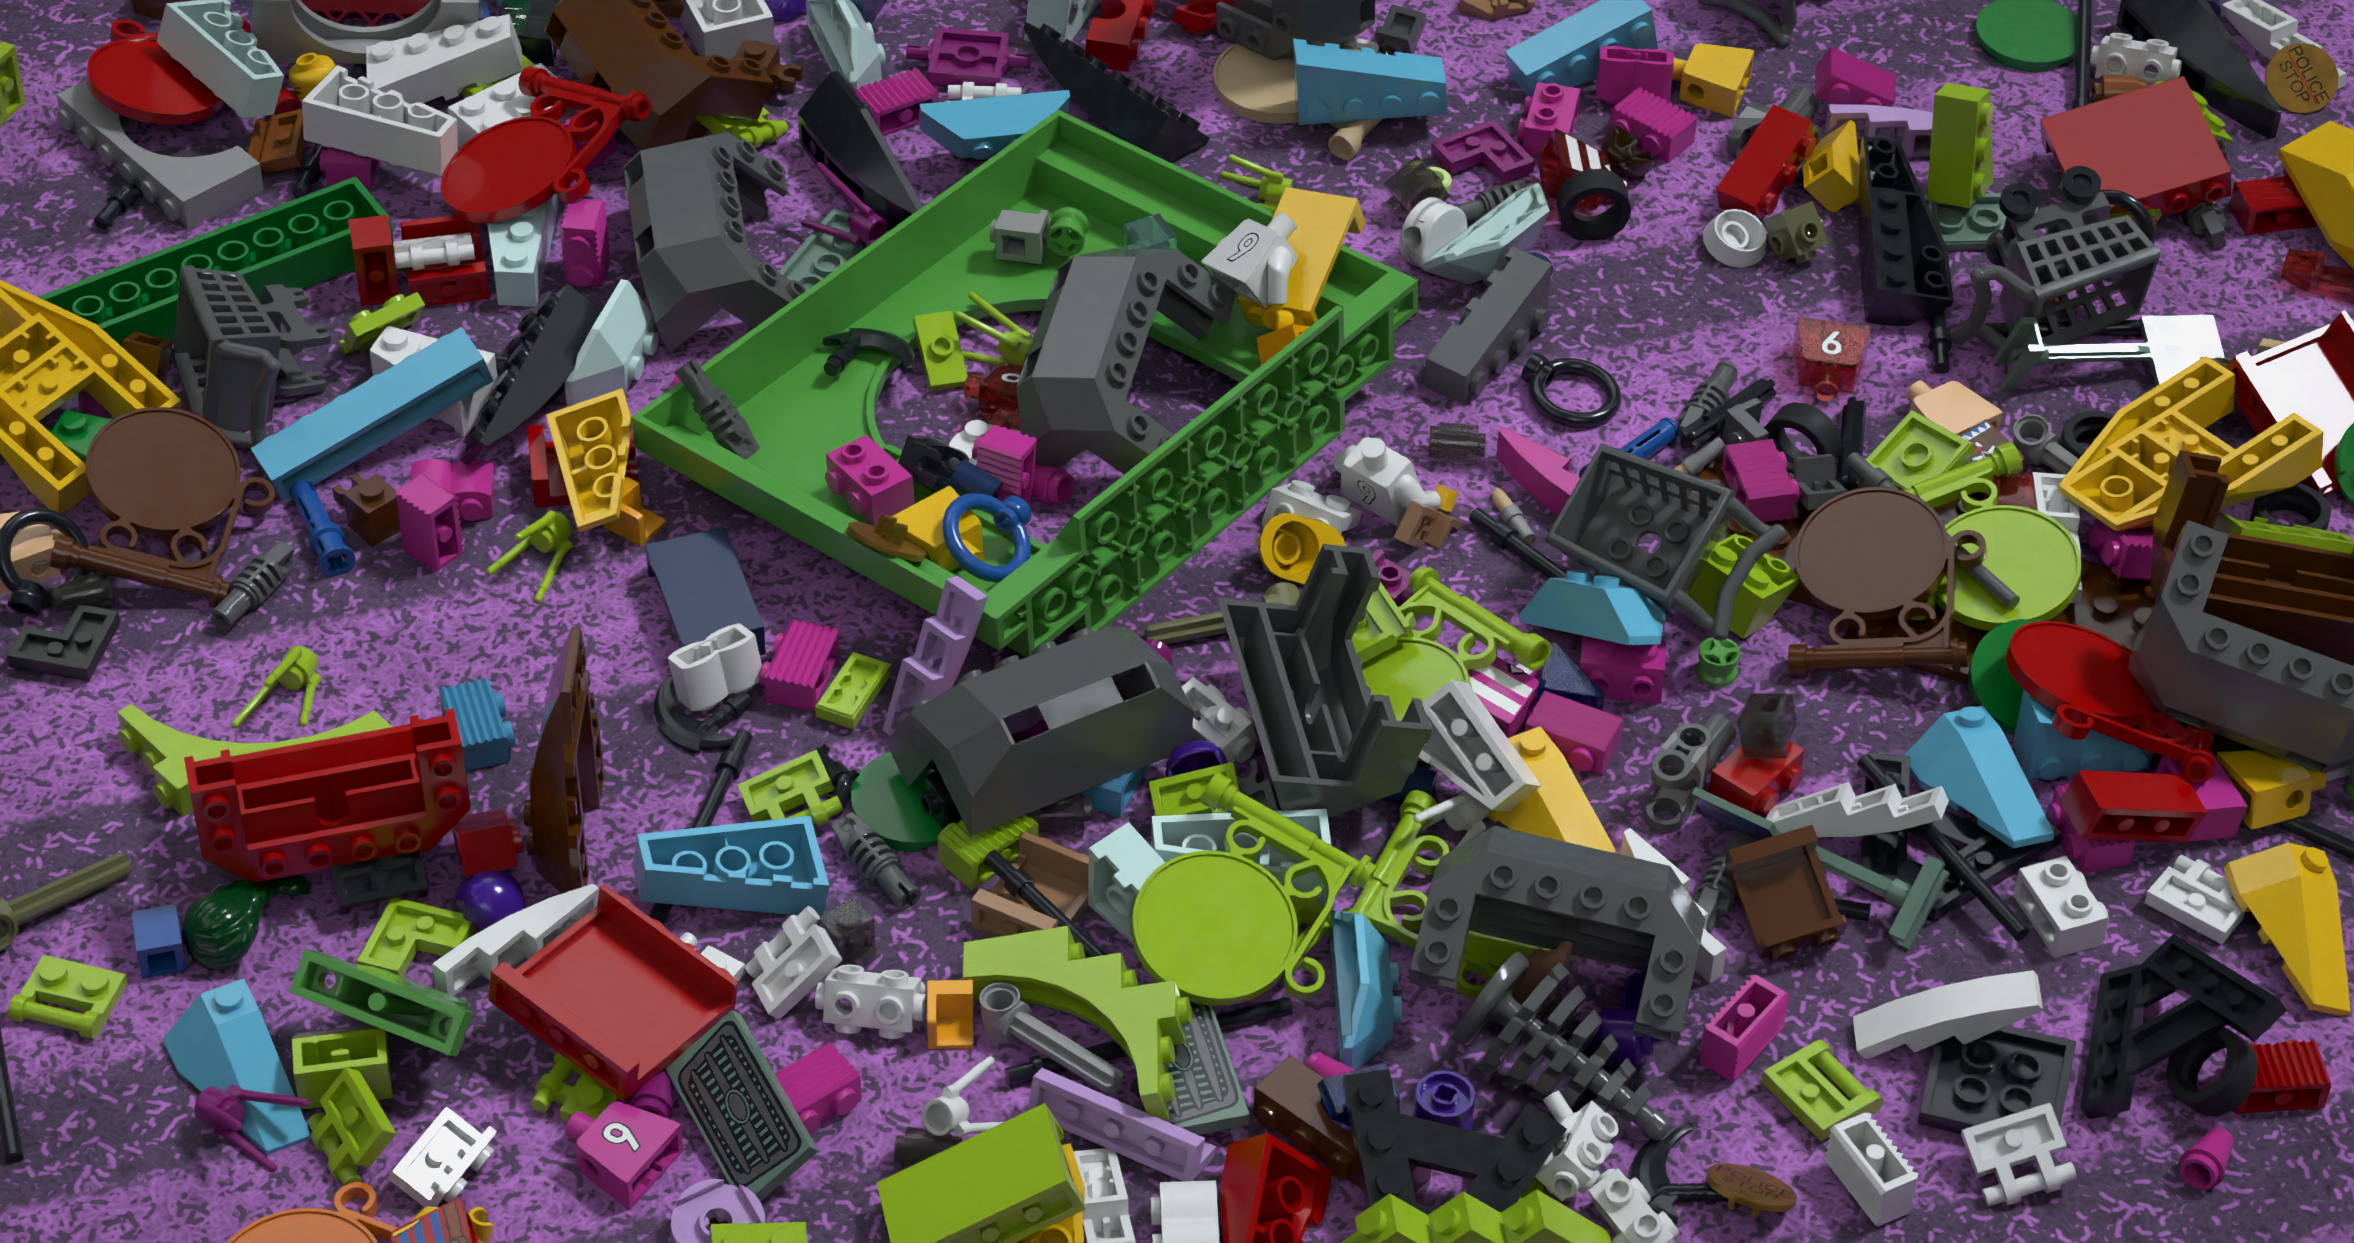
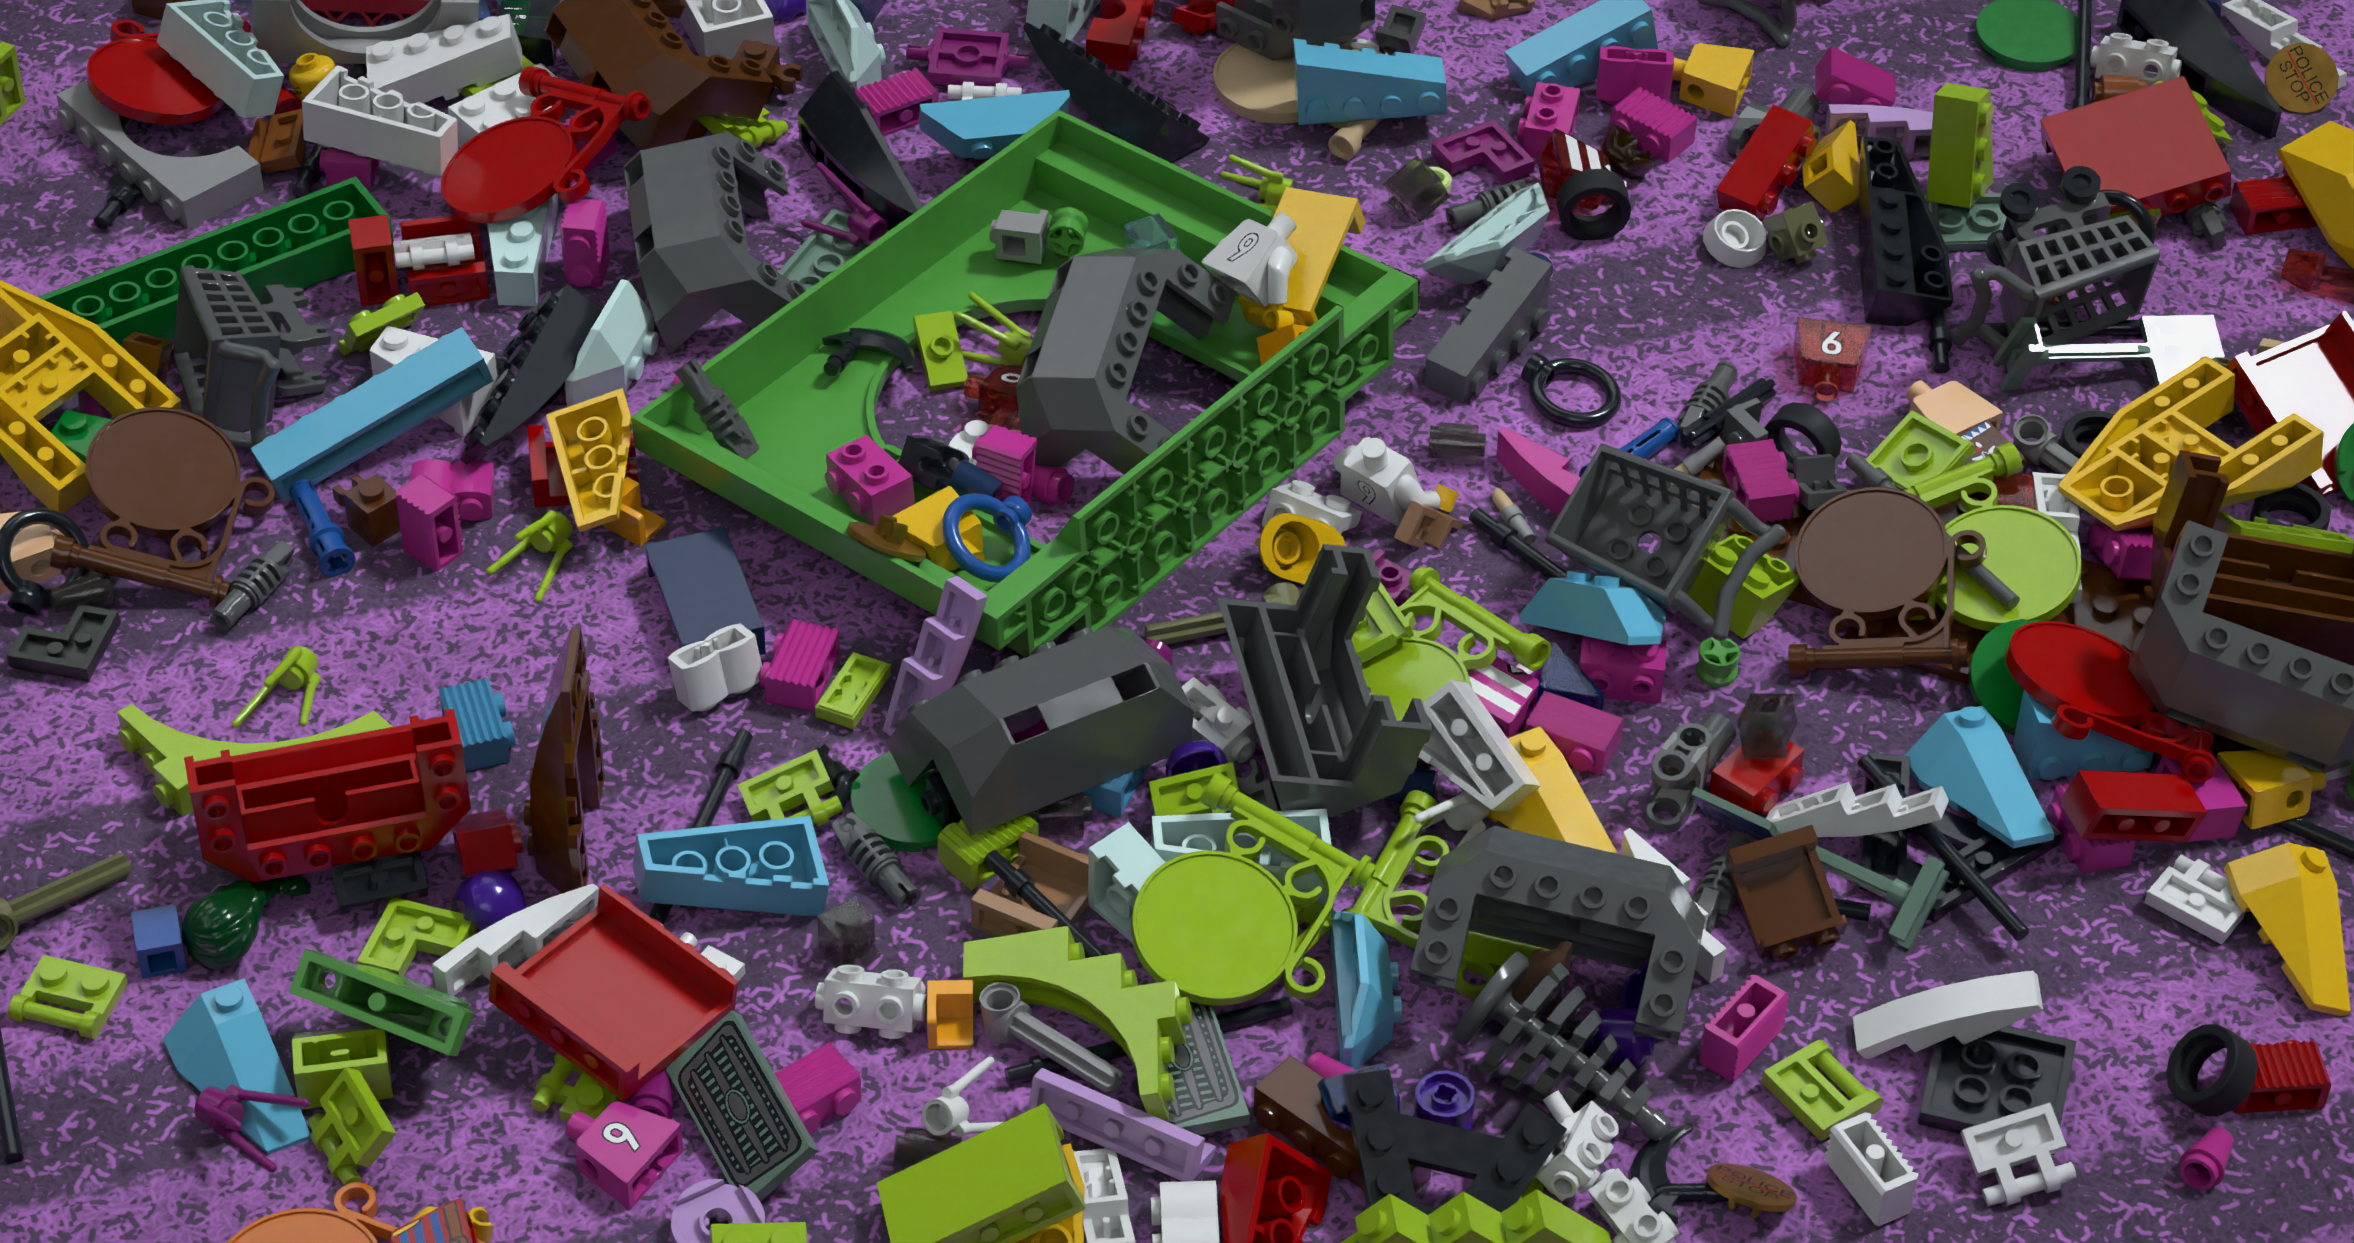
white bracket [388,1107,497,1207] -> none
black piece [654,674,752,754] -> none
white plate [745,906,842,1020] -> none
white head [1399,197,1467,269] -> none
black axle [1836,396,1867,491] -> none
white brick [2013,856,2109,958] -> none
black plate [2080,934,2287,1119] -> none

